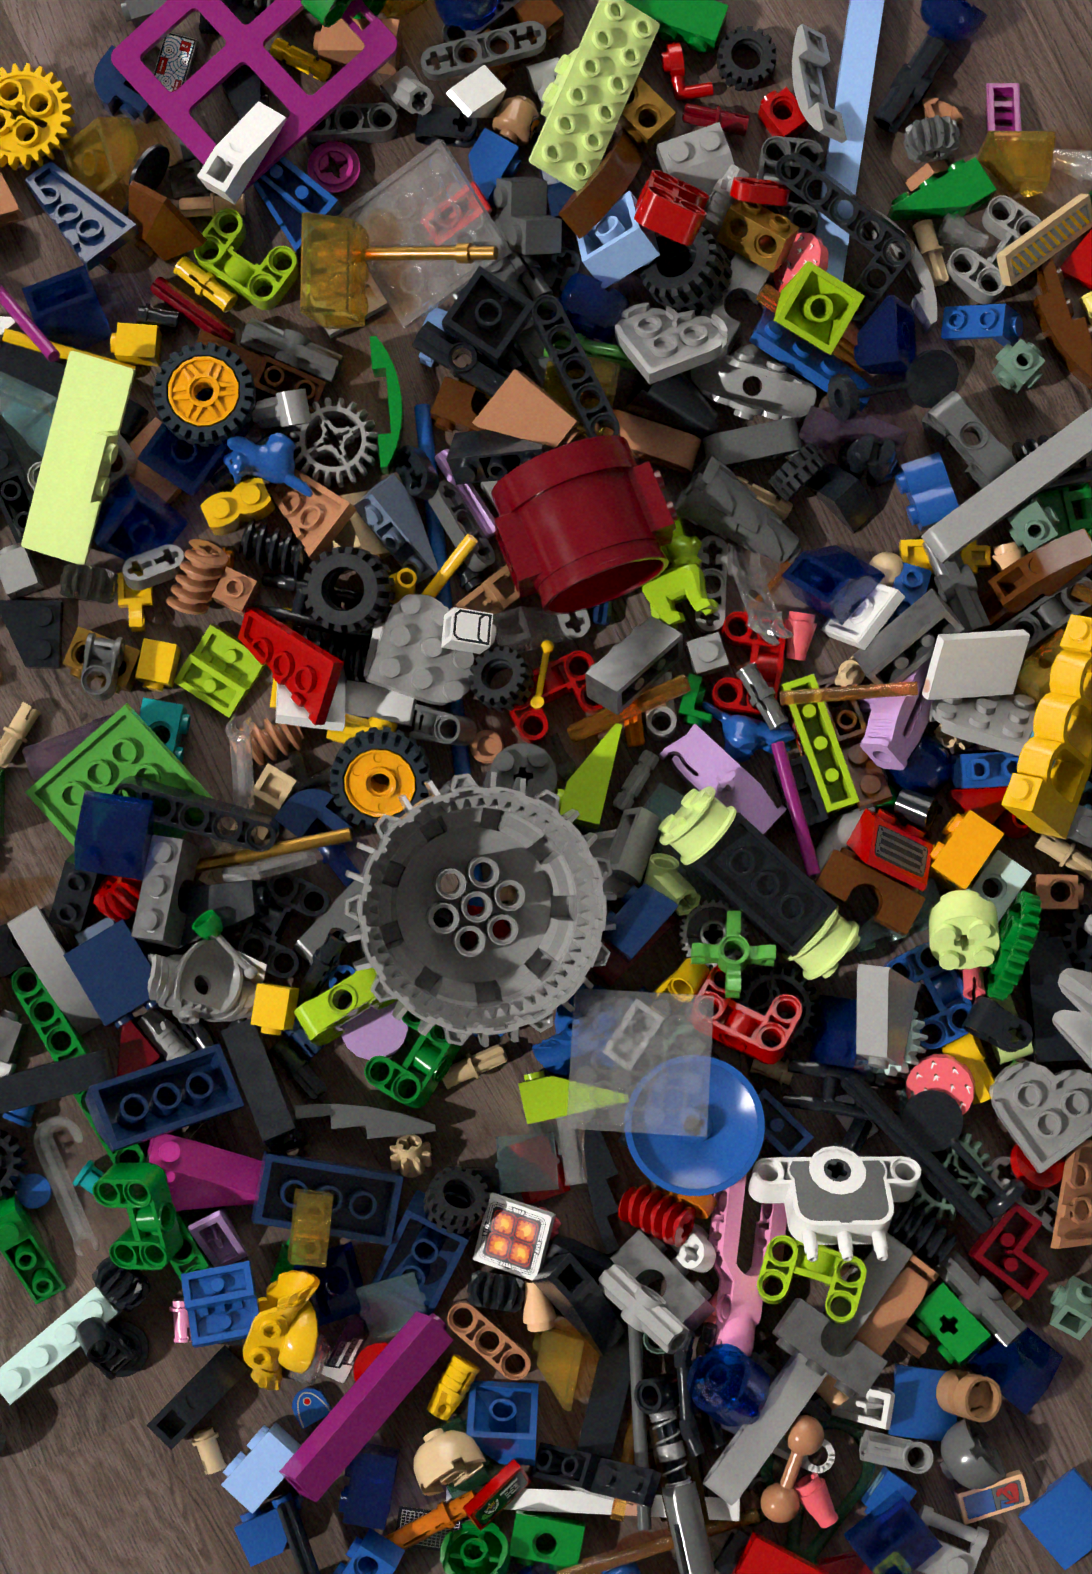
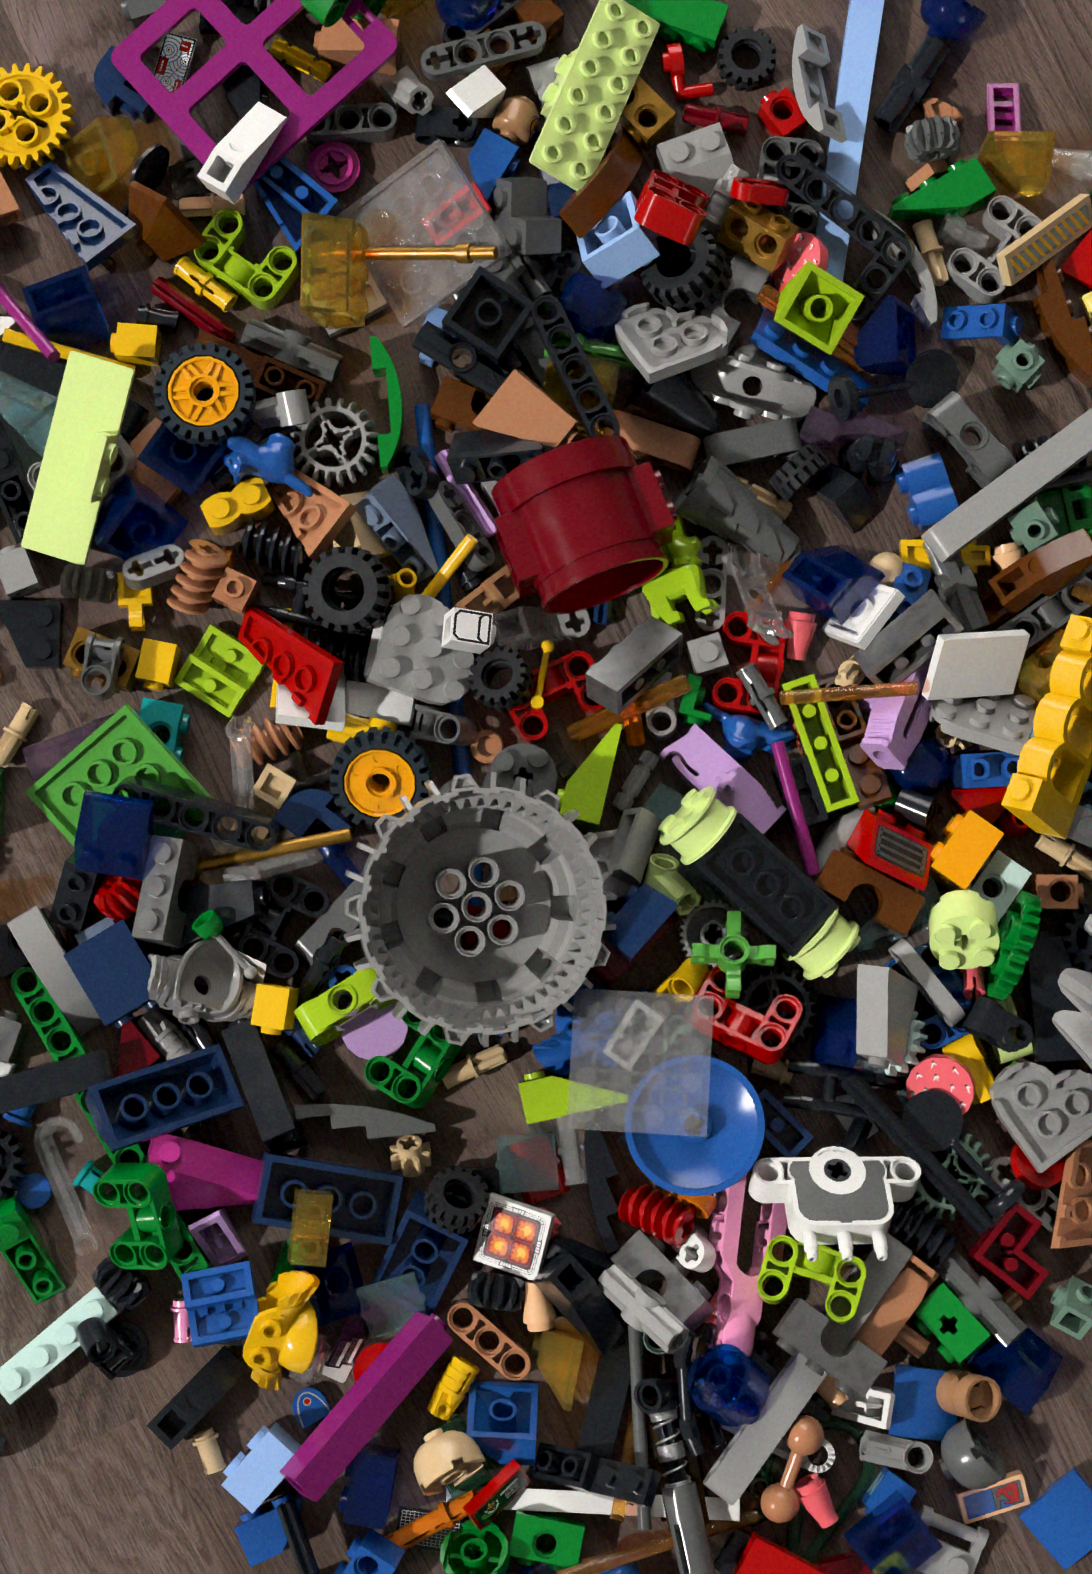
none -> light grey beam [888,938,966,1027]

